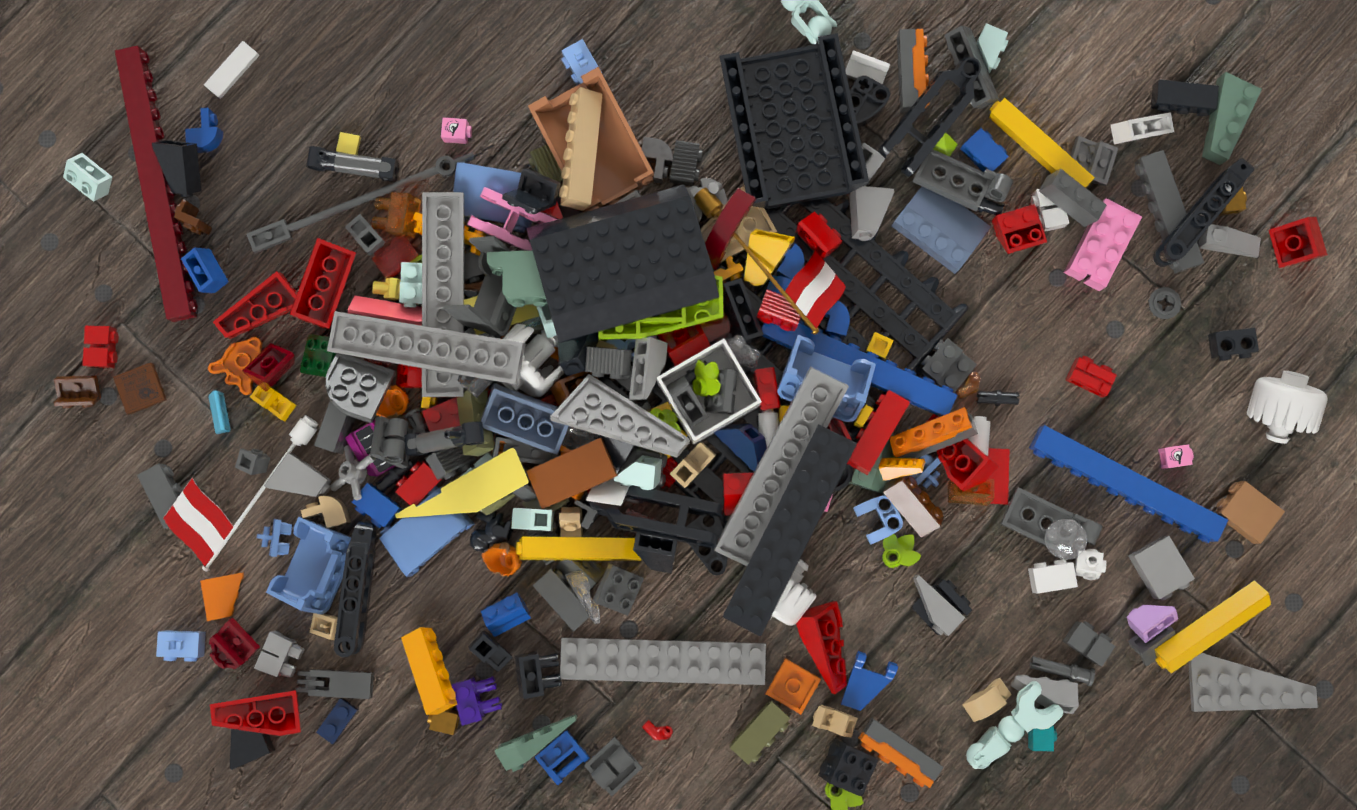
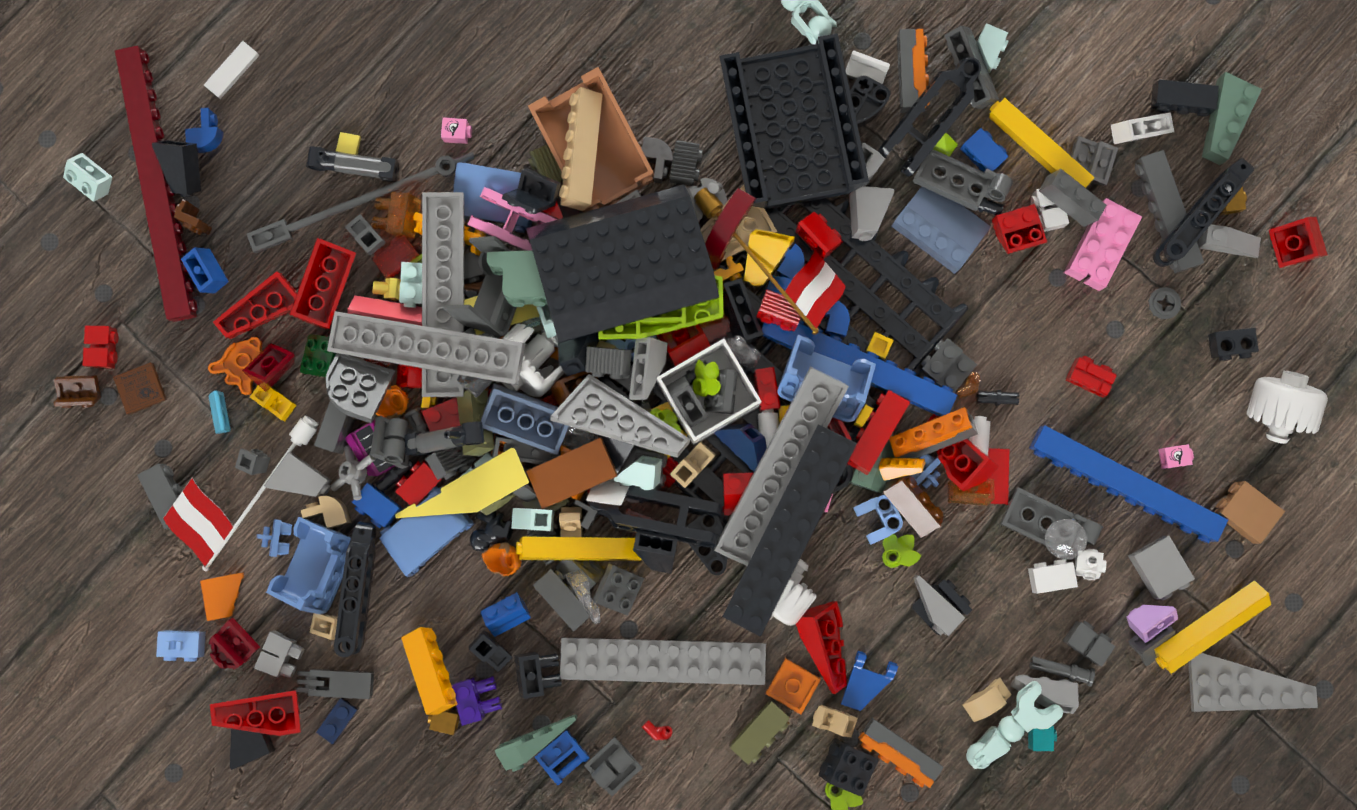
light blue brick [561,39,602,86] -> none

